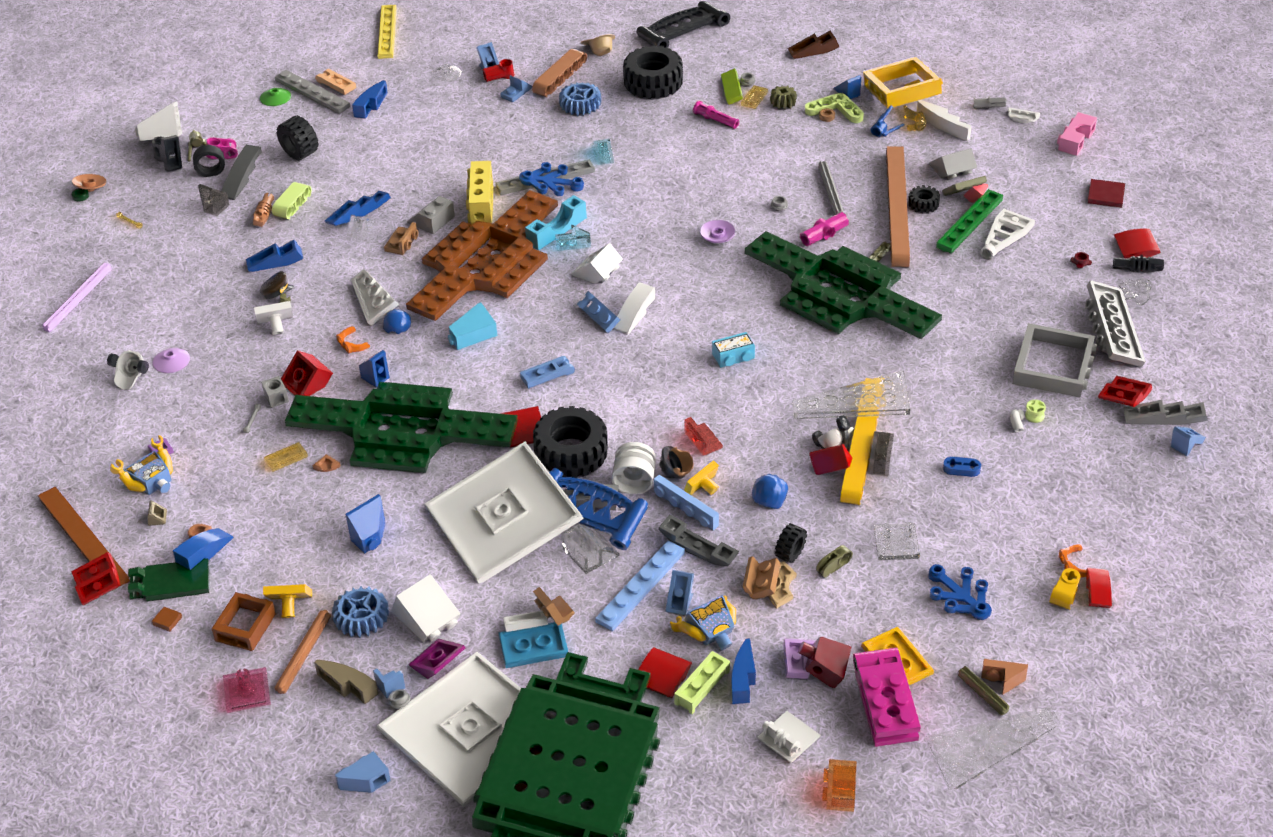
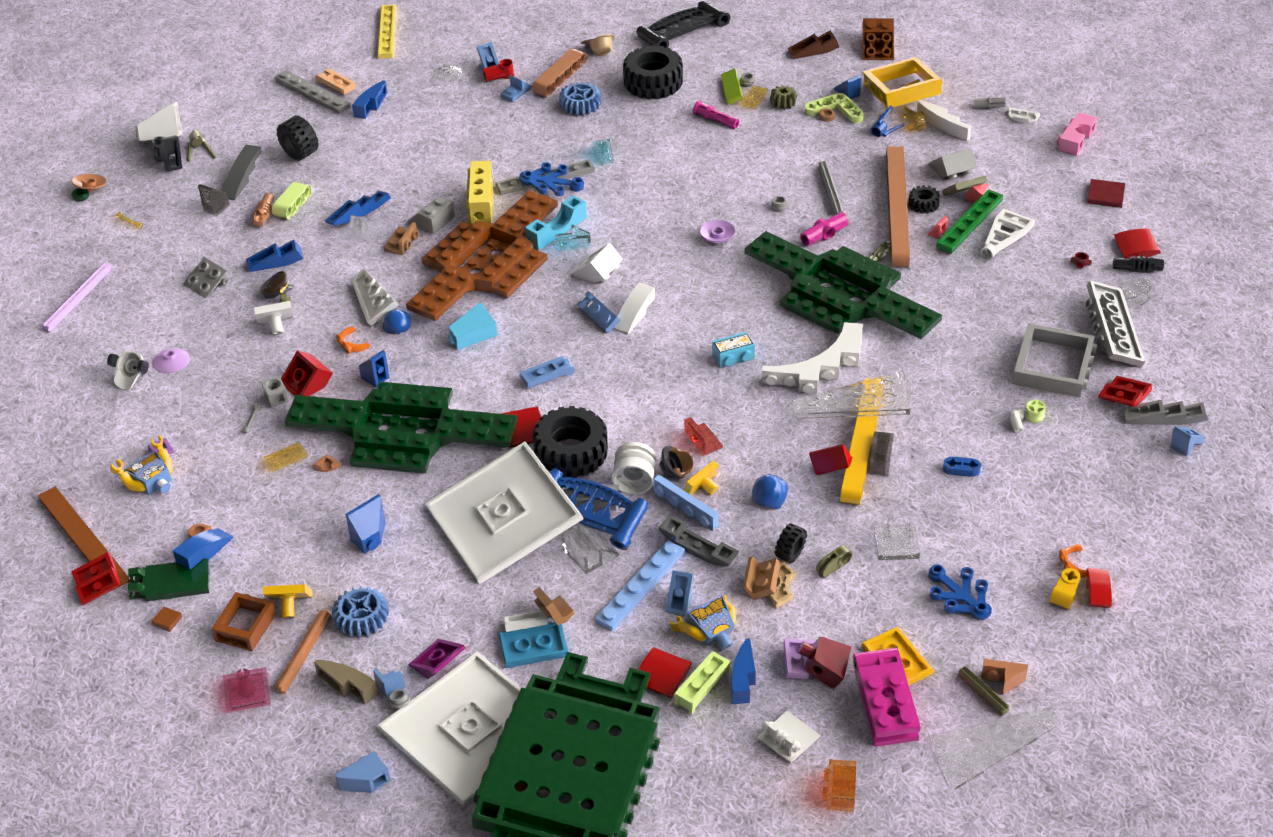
dark tan slope [148,500,167,526] -> none
black tyre [193,145,225,177] -> none
dark pink piece [206,137,238,159] -> none
bright green dish [260,88,291,106] -> none
white slope [391,574,460,643] -> none
cap [812,415,854,449] -> none
none -> light grey hinge [183,257,229,298]
none -> white arch [762,322,863,393]
none -> dark orange slope [862,18,894,60]
none -> coral slope [928,216,948,238]

